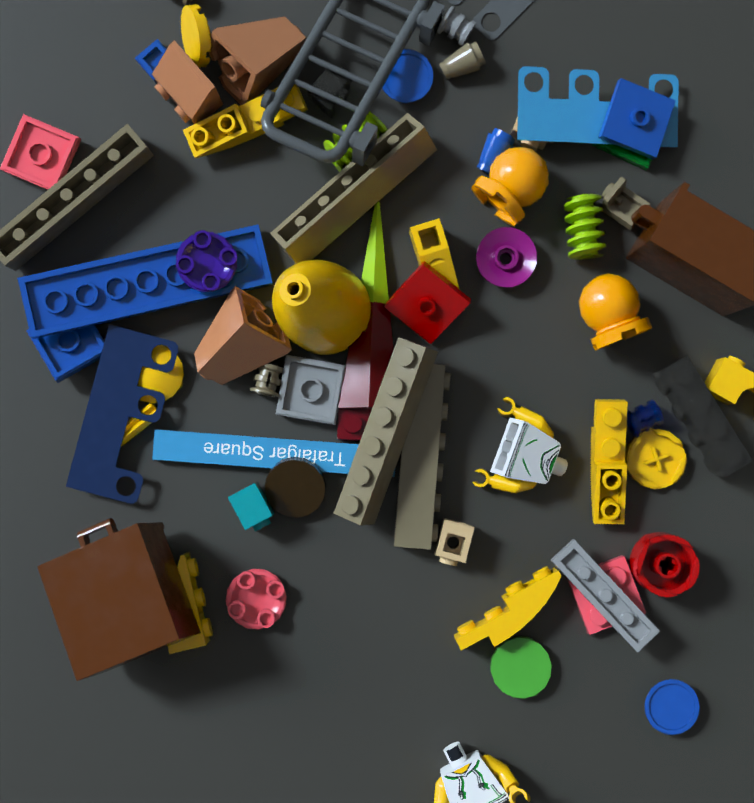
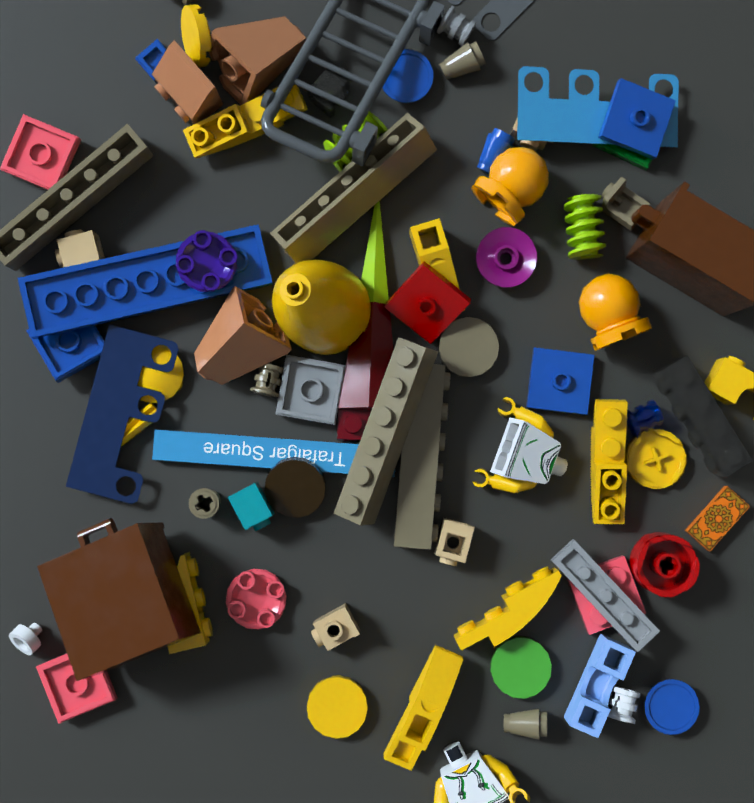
none -> white tile [9,623,42,655]
none -> coral plate [36,653,118,724]
none -> tan brick [55,230,105,267]
none -> dark tan bush [189,488,222,519]
none -> yellow tile [307,675,368,739]
none -> tan brick [311,603,360,651]
none -> yellow slope [383,645,463,771]
none -> dark tan tile [439,317,499,377]
none -> dark tan cone [504,709,548,740]
none -> blue plate [526,347,594,415]
none -> light blue arch [564,633,636,738]
none -> white bush [608,686,640,724]
none -> tile [685,486,750,552]

